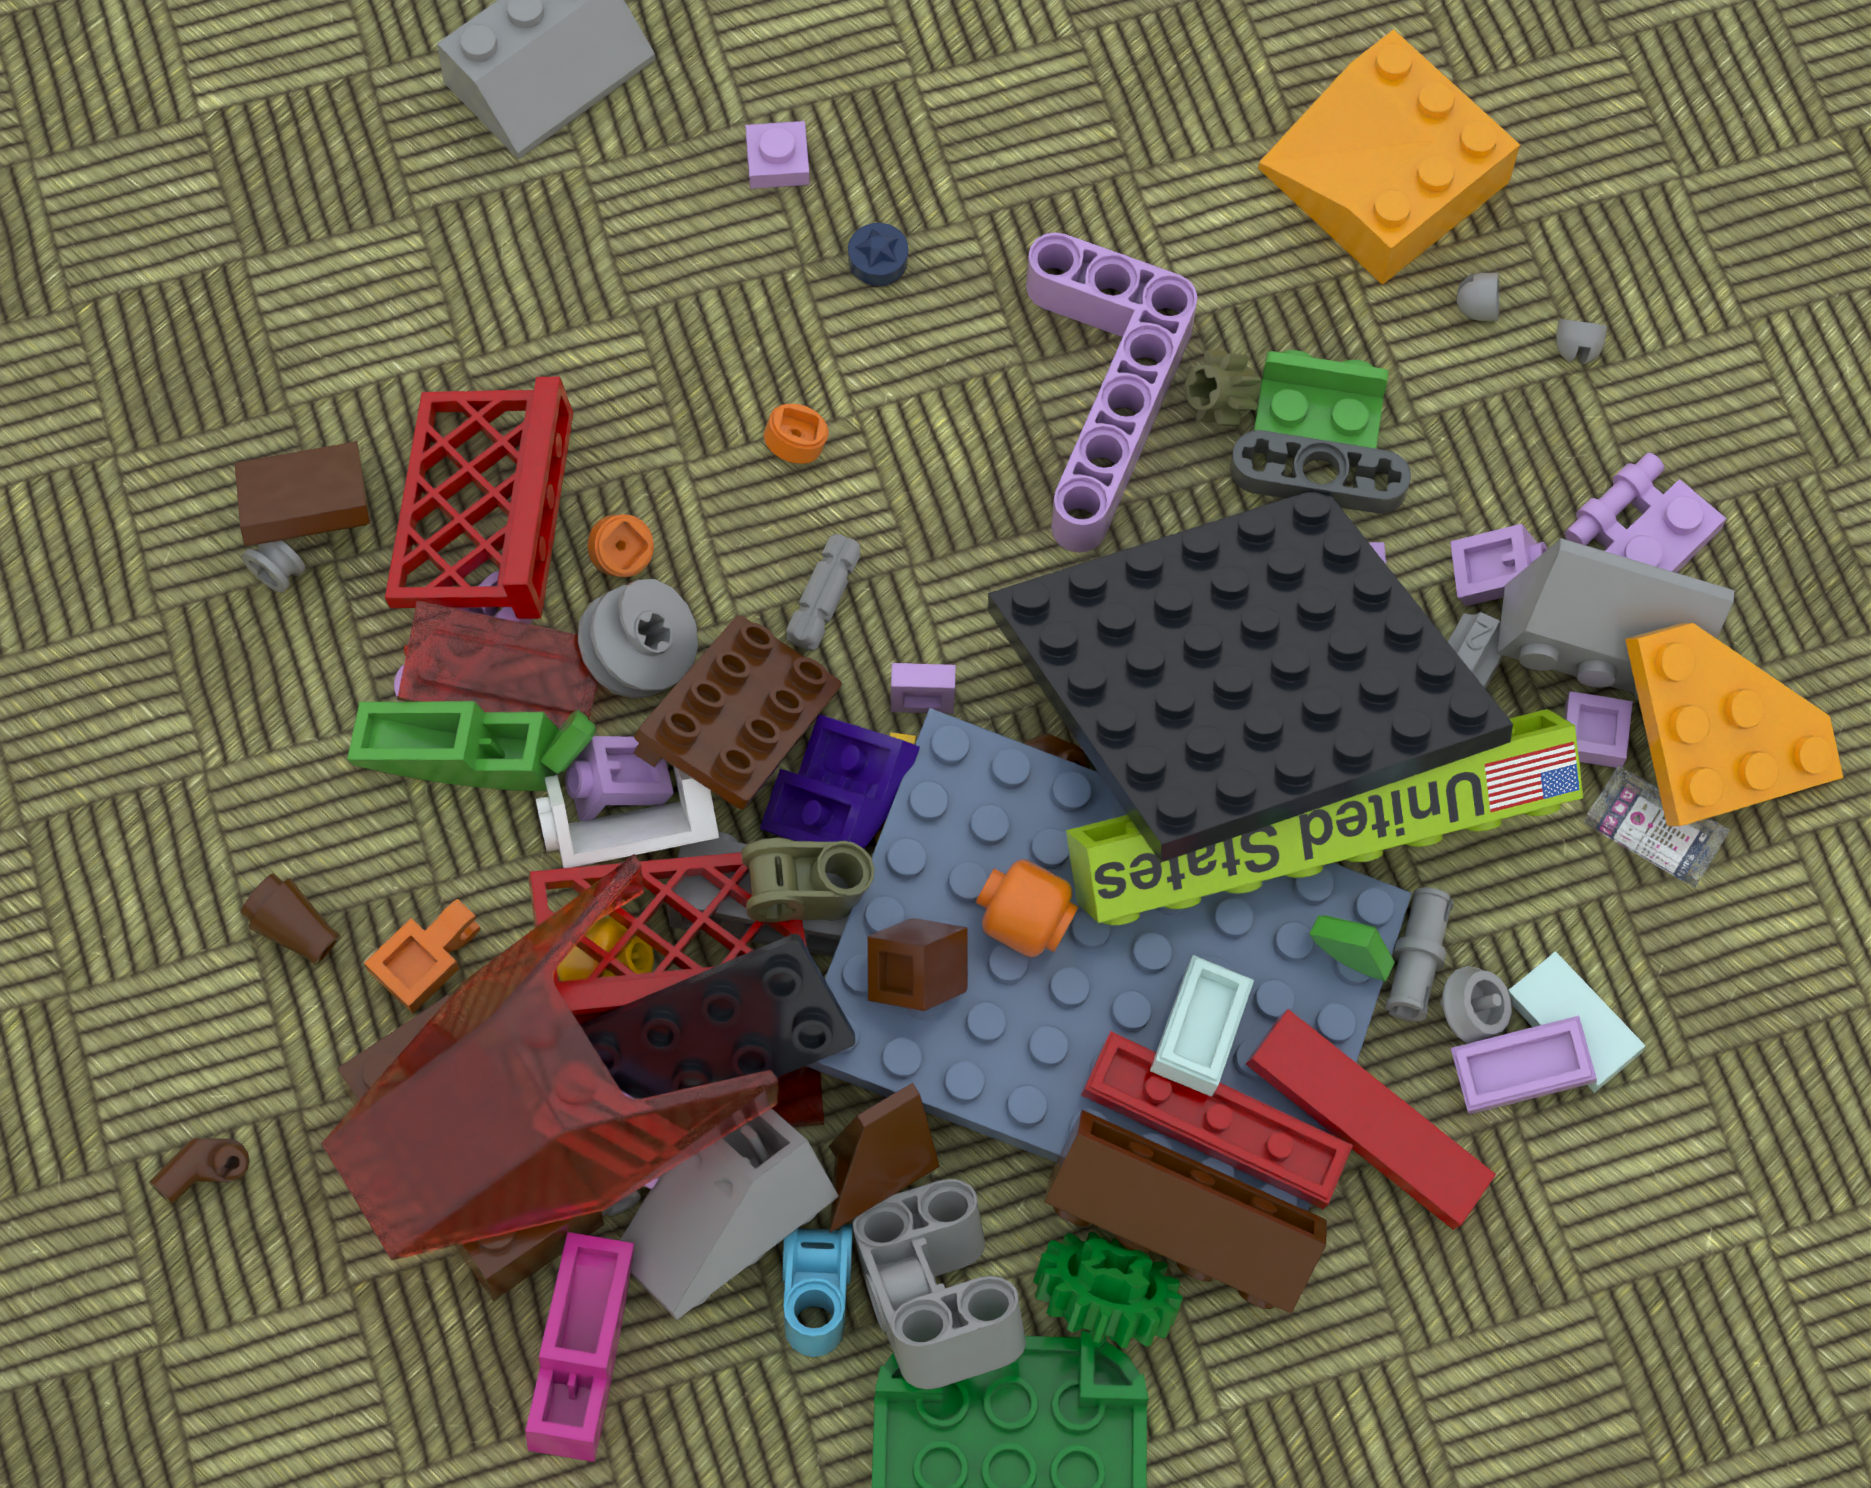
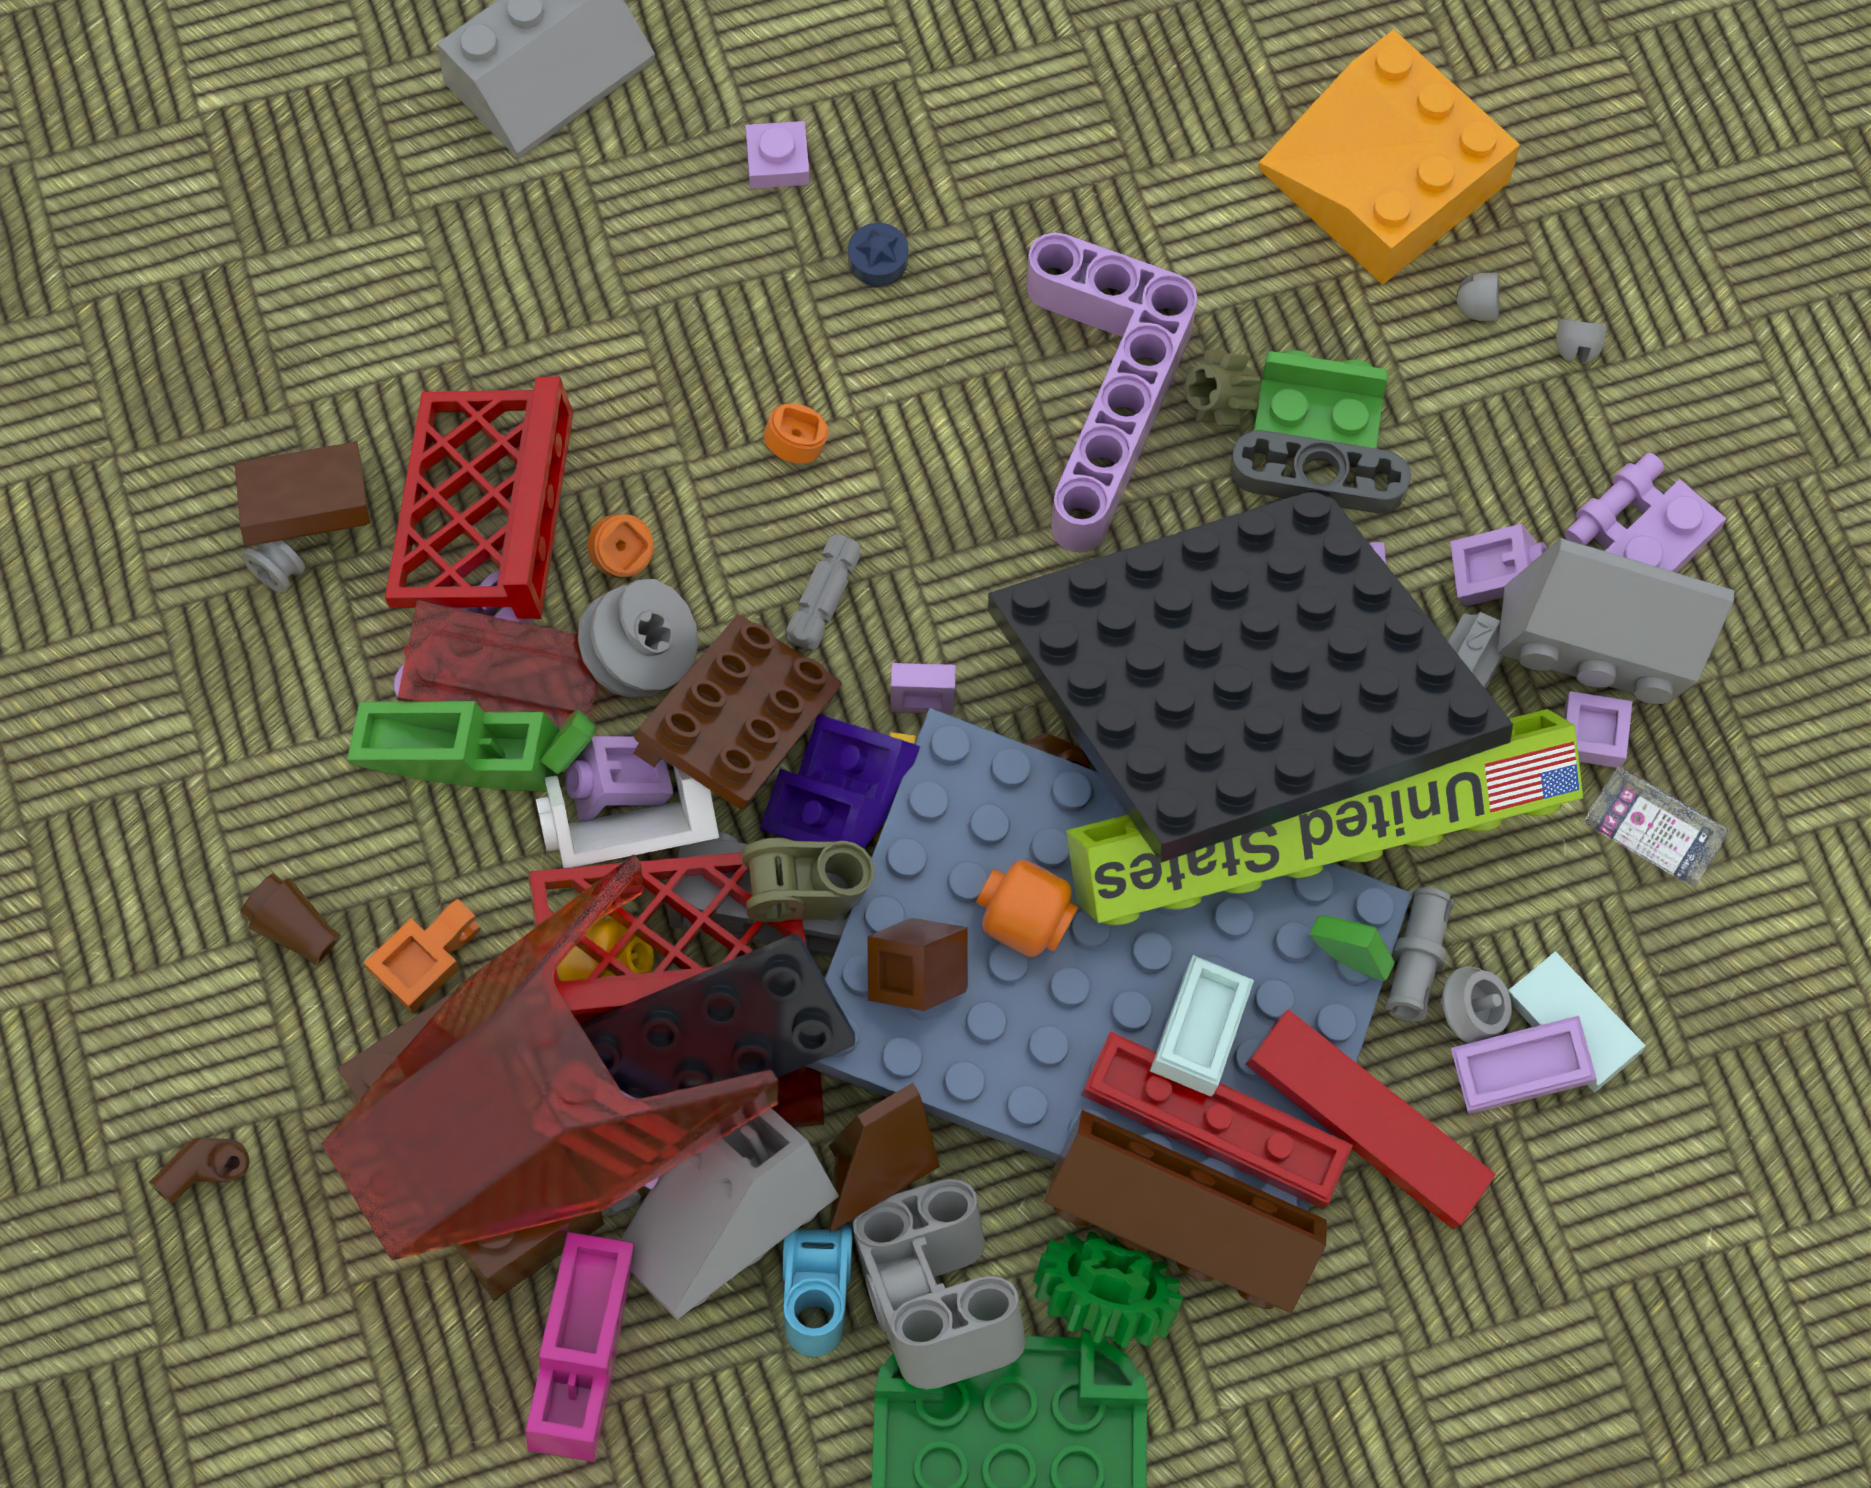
light orange plate [1625,623,1844,827] -> none

